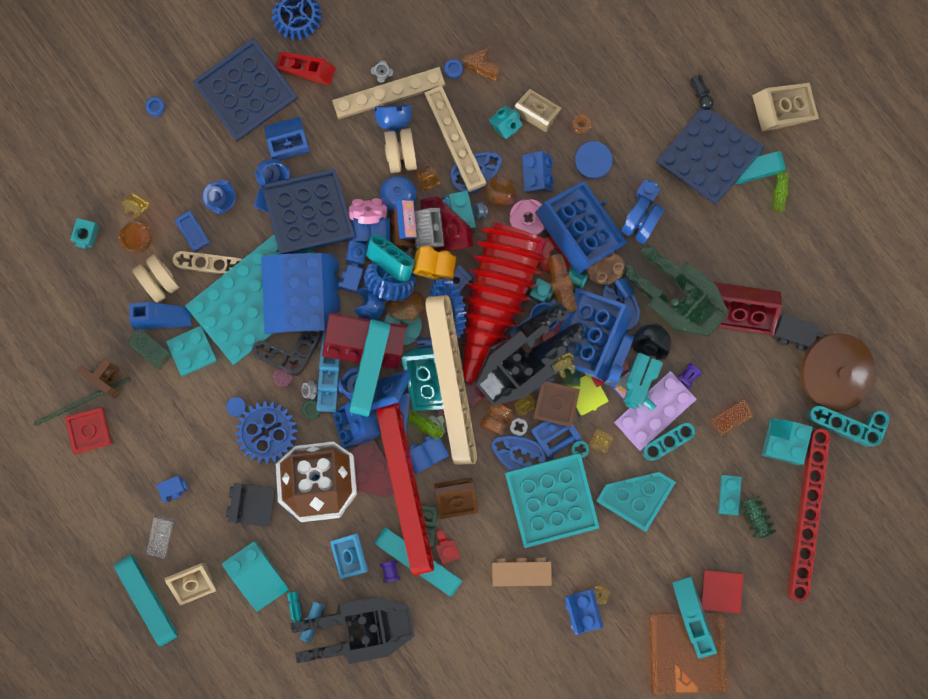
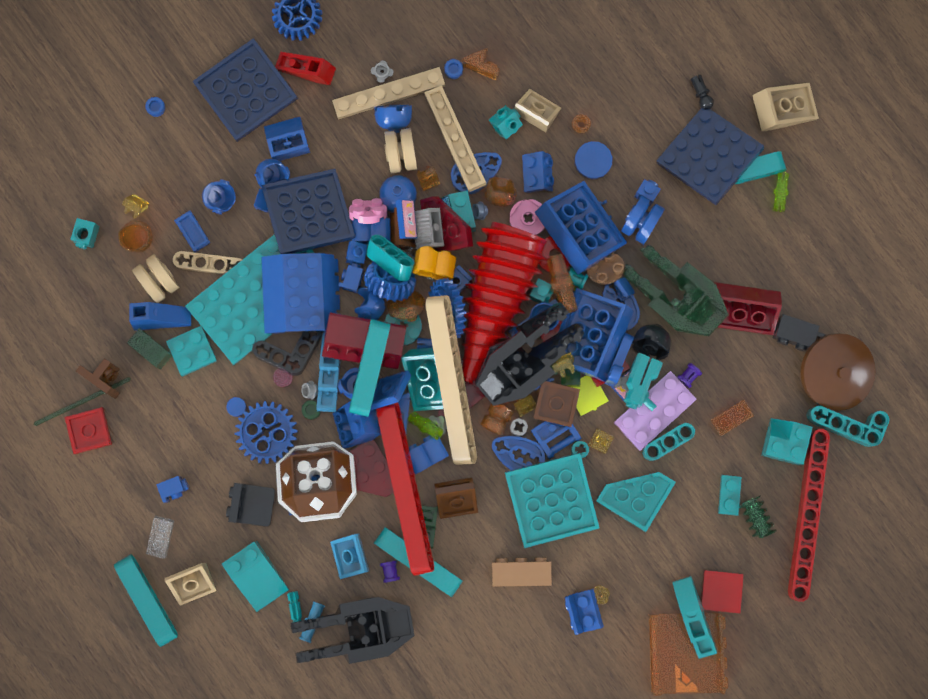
red plate [435,529,460,565] -> none

